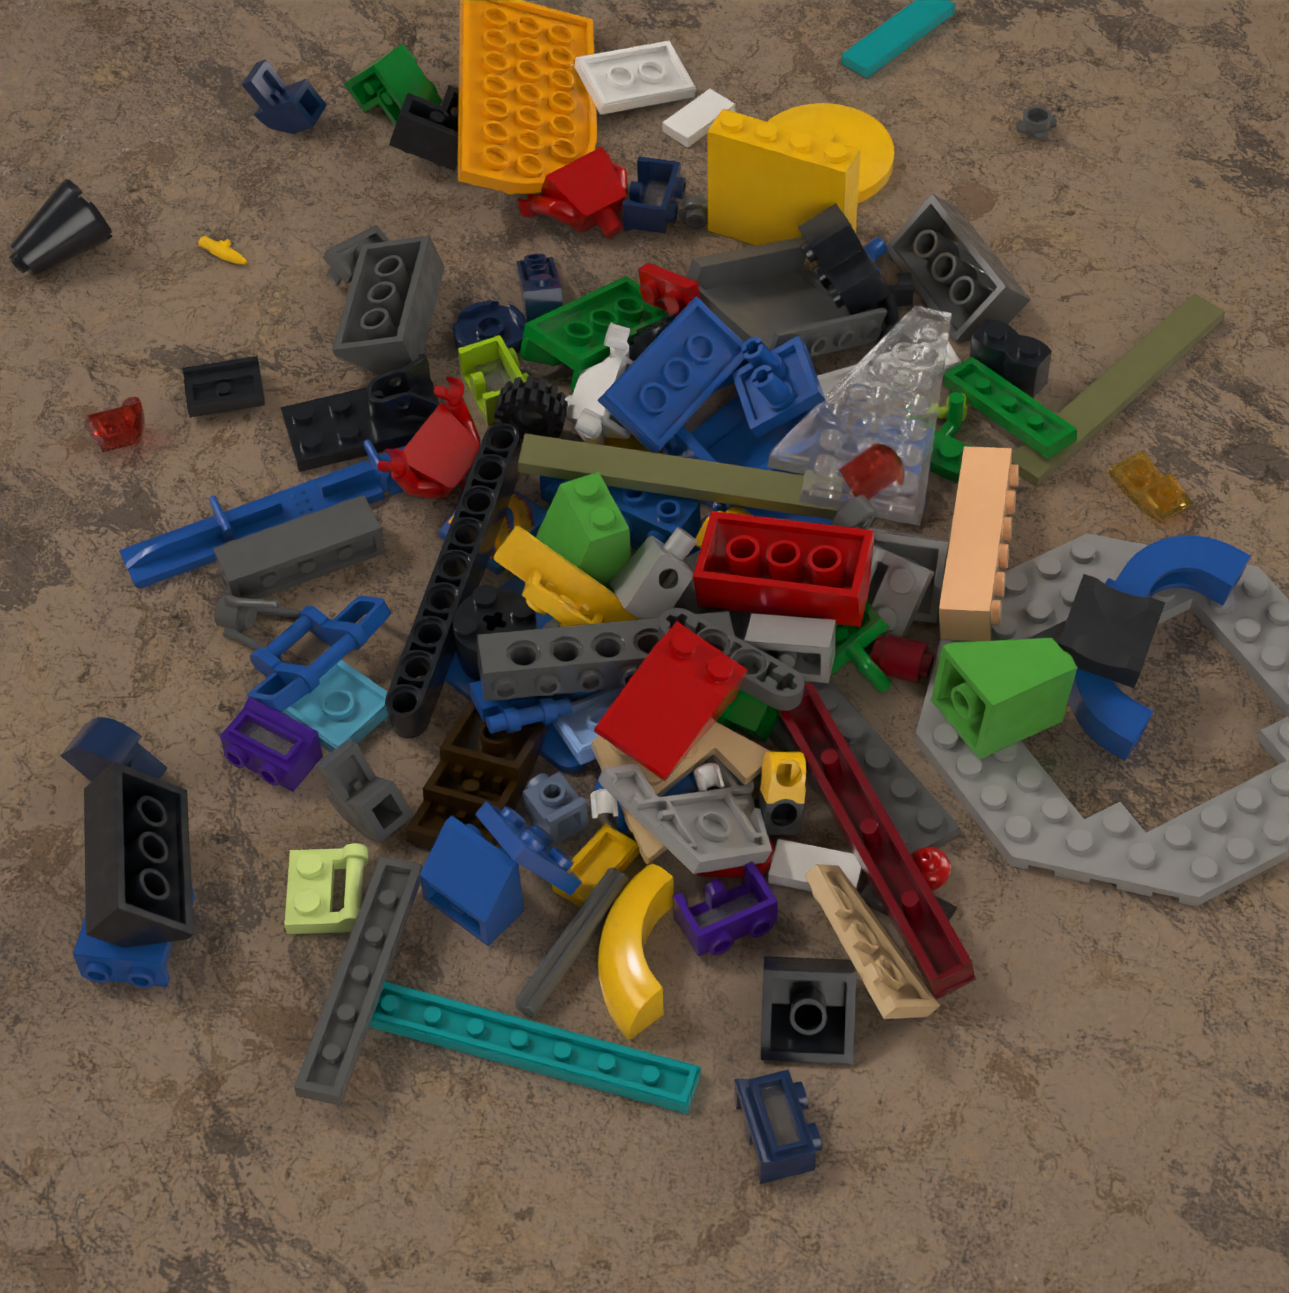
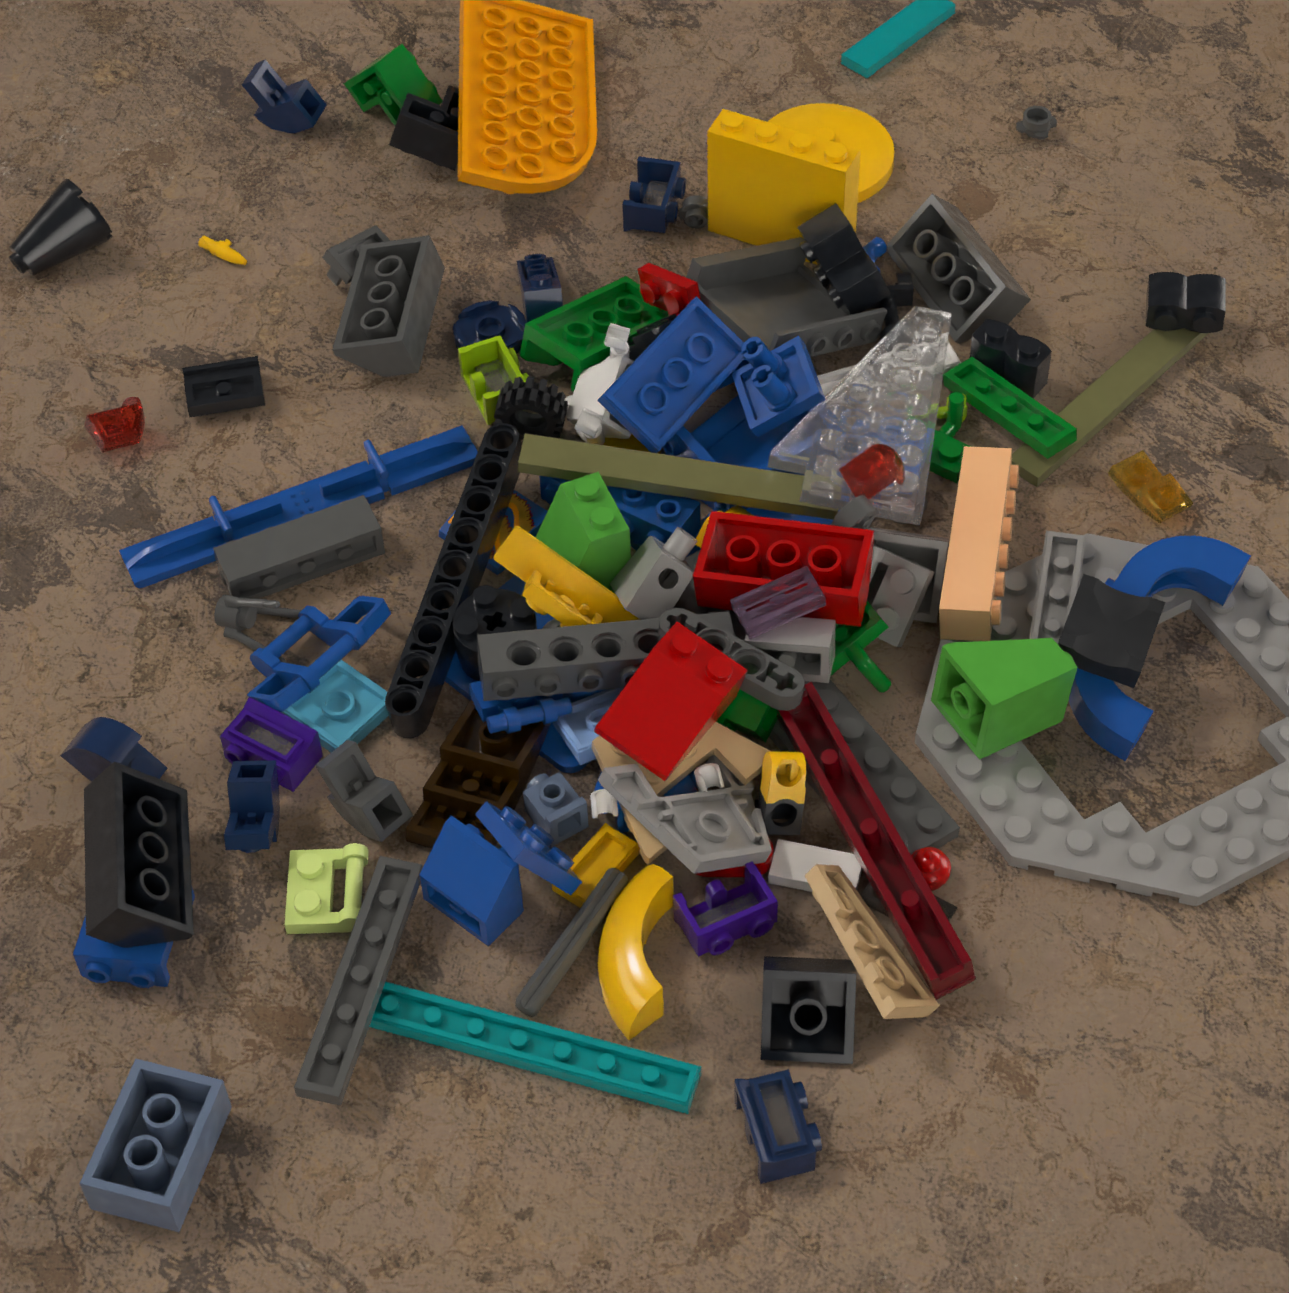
black plate [281,354,440,472] -> none
red torso [377,376,481,499] -> none
red torso [517,147,628,239] -> none
white tile [574,41,696,115] -> none
white tile [662,89,735,148] -> none
dark red brick [870,634,934,684] -> none
none -> sand blue brick [79,1059,232,1232]
none -> dark blue brick [224,760,280,853]
none -> clear purple tile [730,566,826,640]
none -> light grey tile [1029,530,1087,644]
none -> black brick [1146,272,1226,333]

